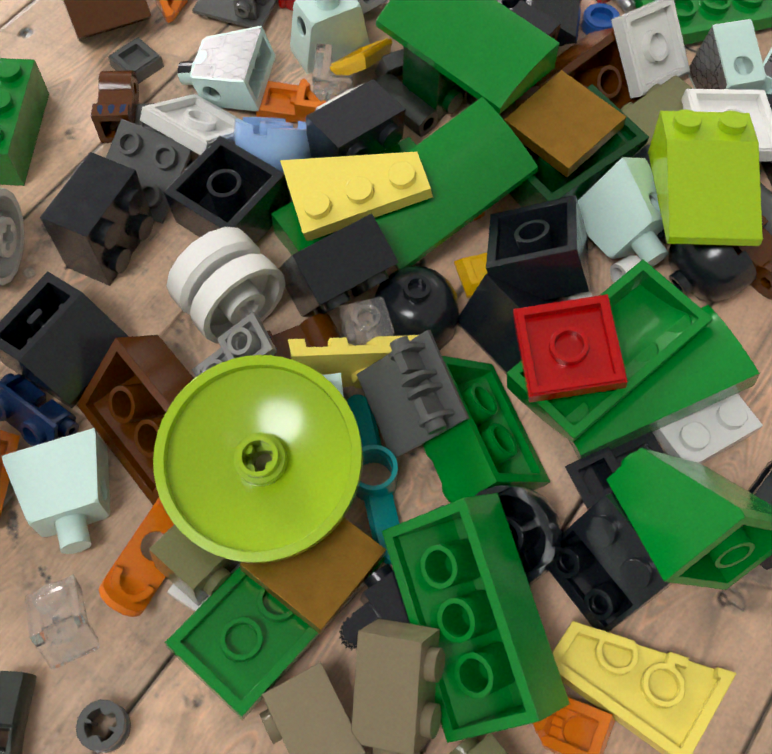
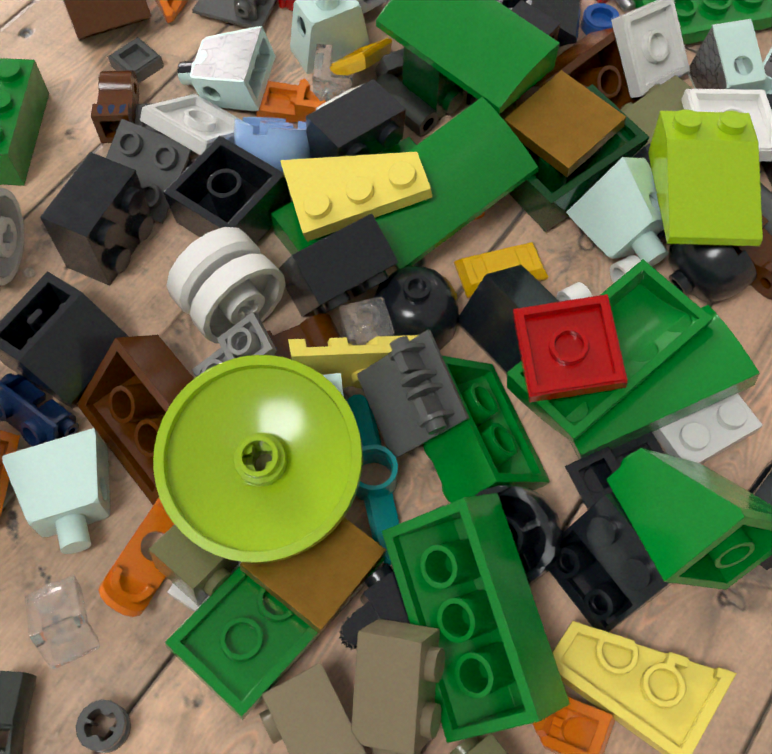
black slope [486,195,589,300] -> none

